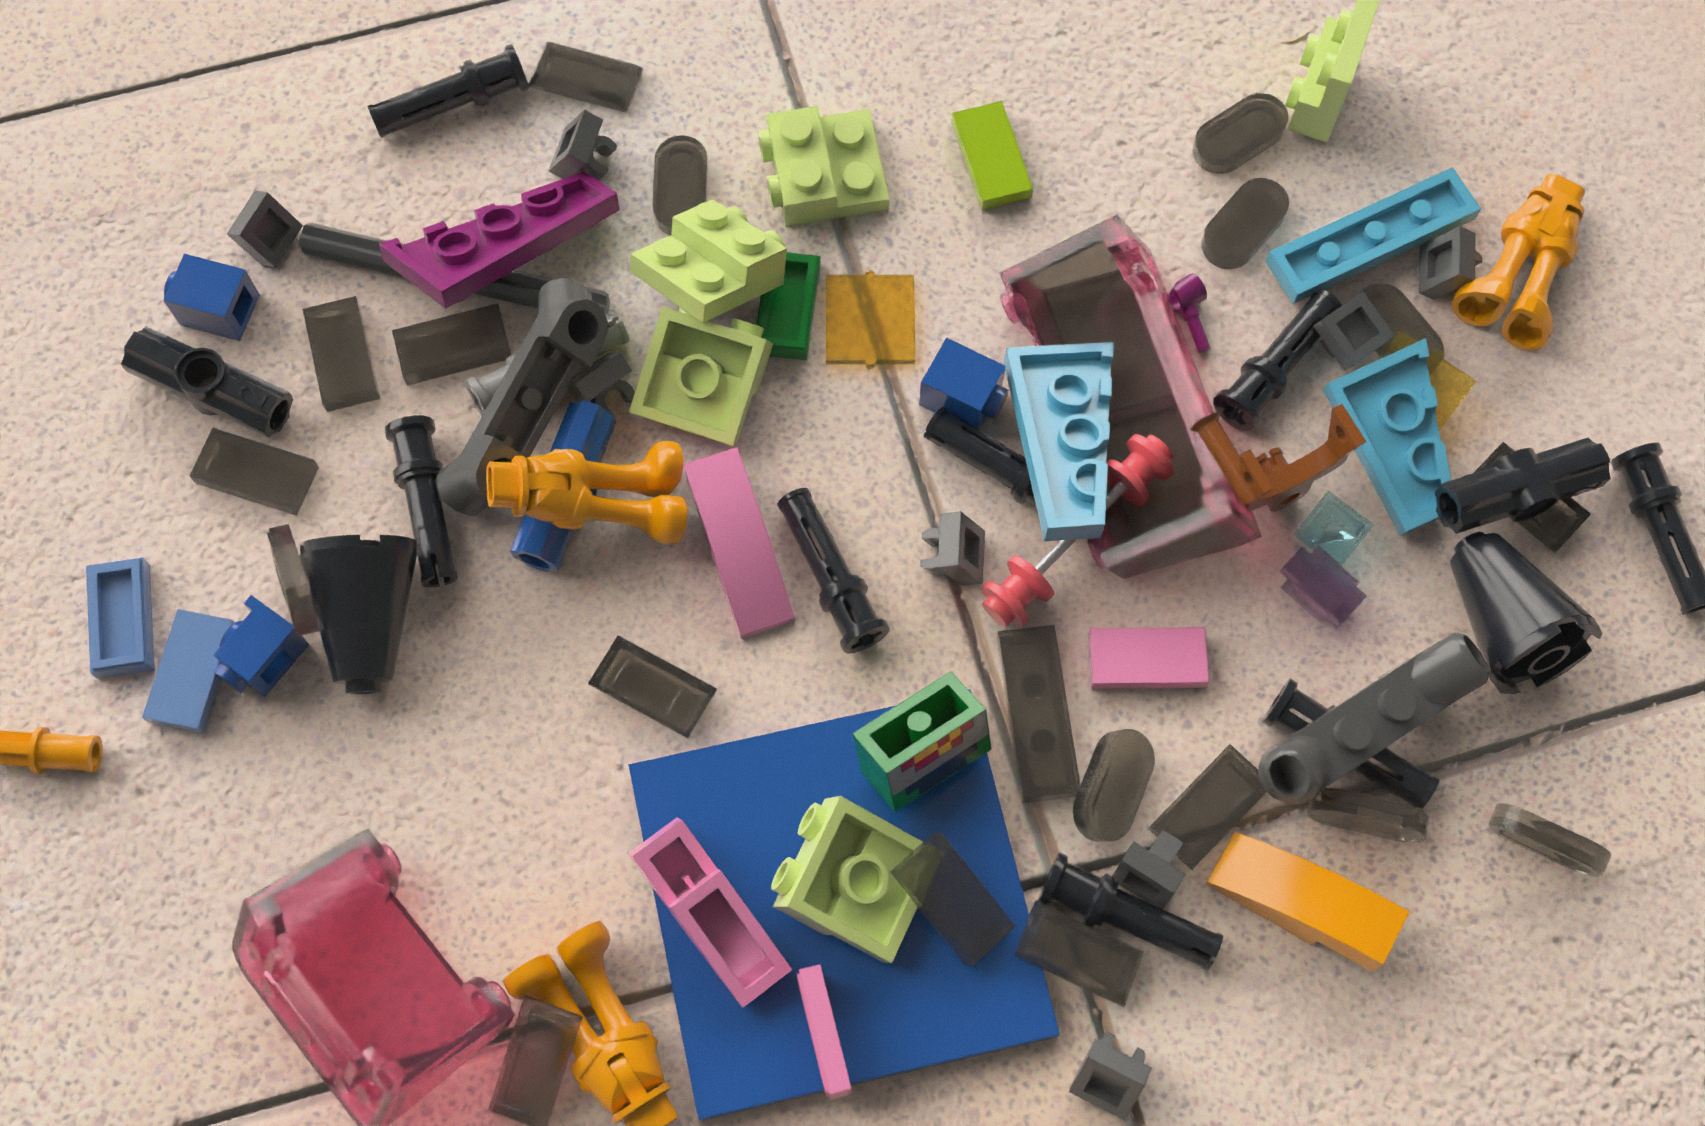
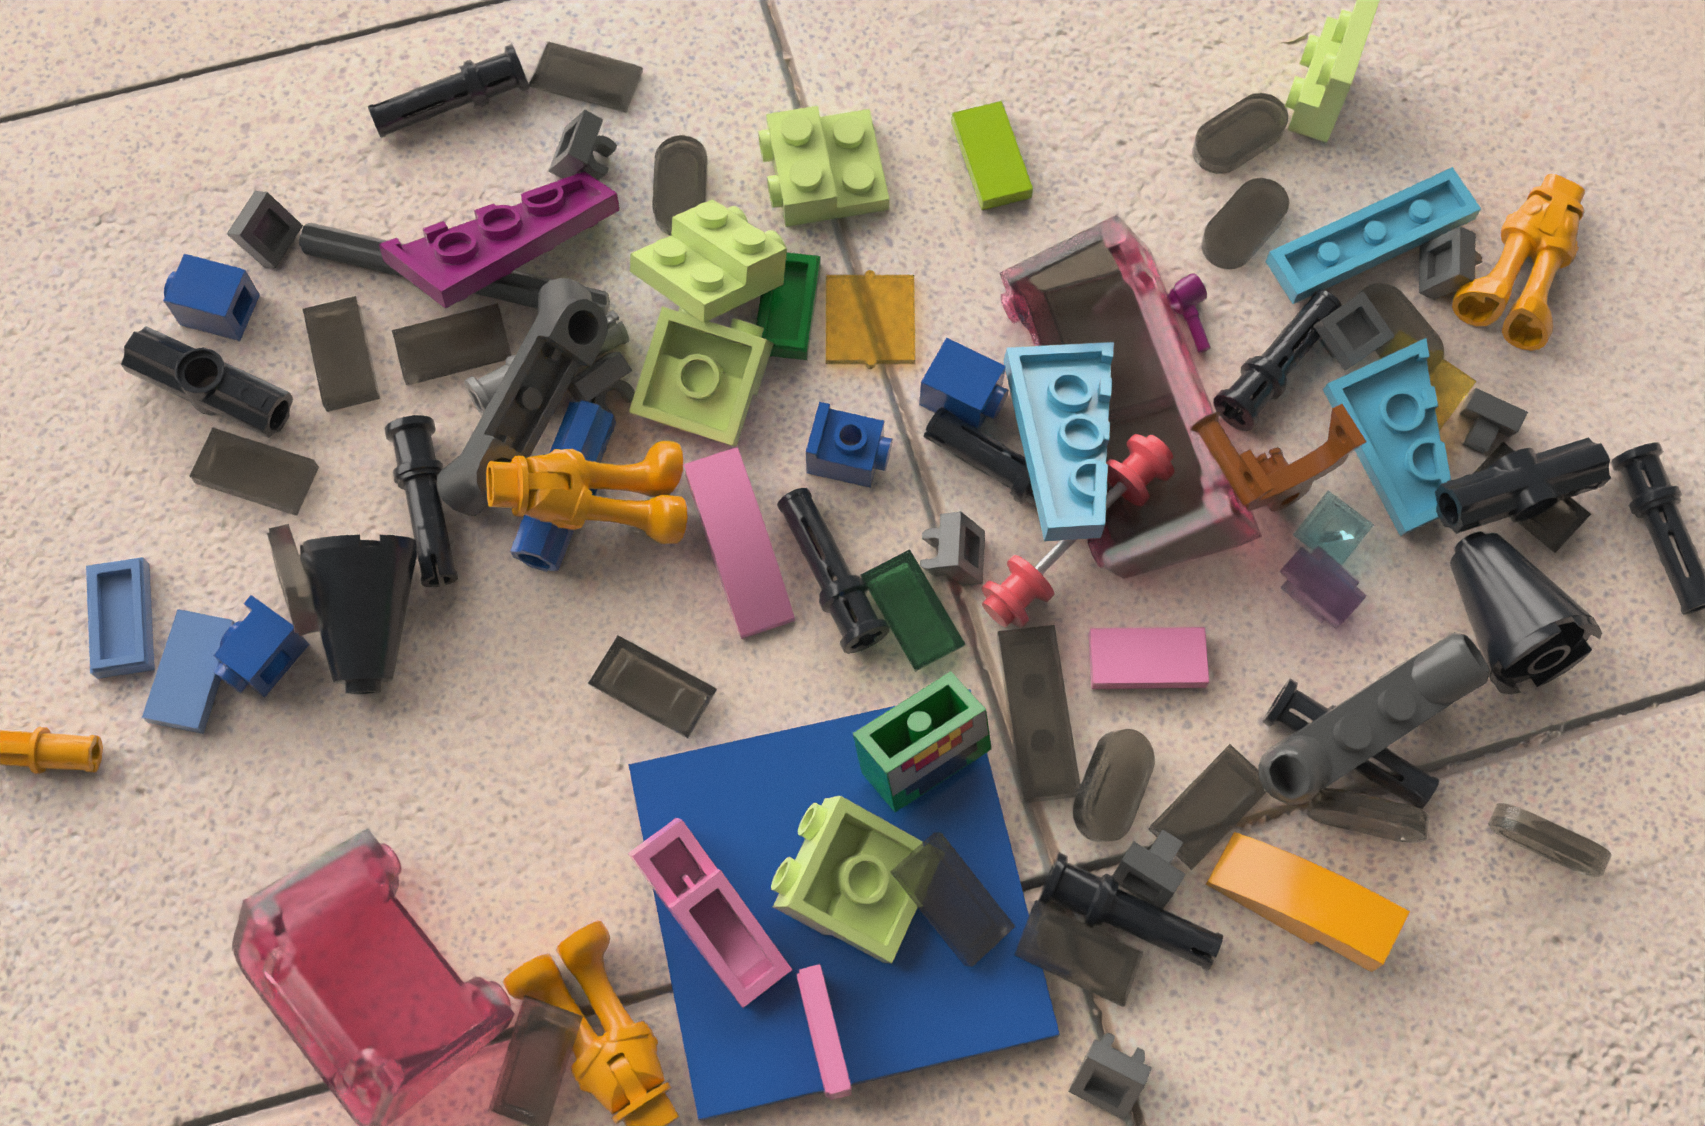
none -> blue brick [806,402,893,488]
none -> clear green tile [860,549,966,672]
none -> dark grey tile [1459,388,1528,454]

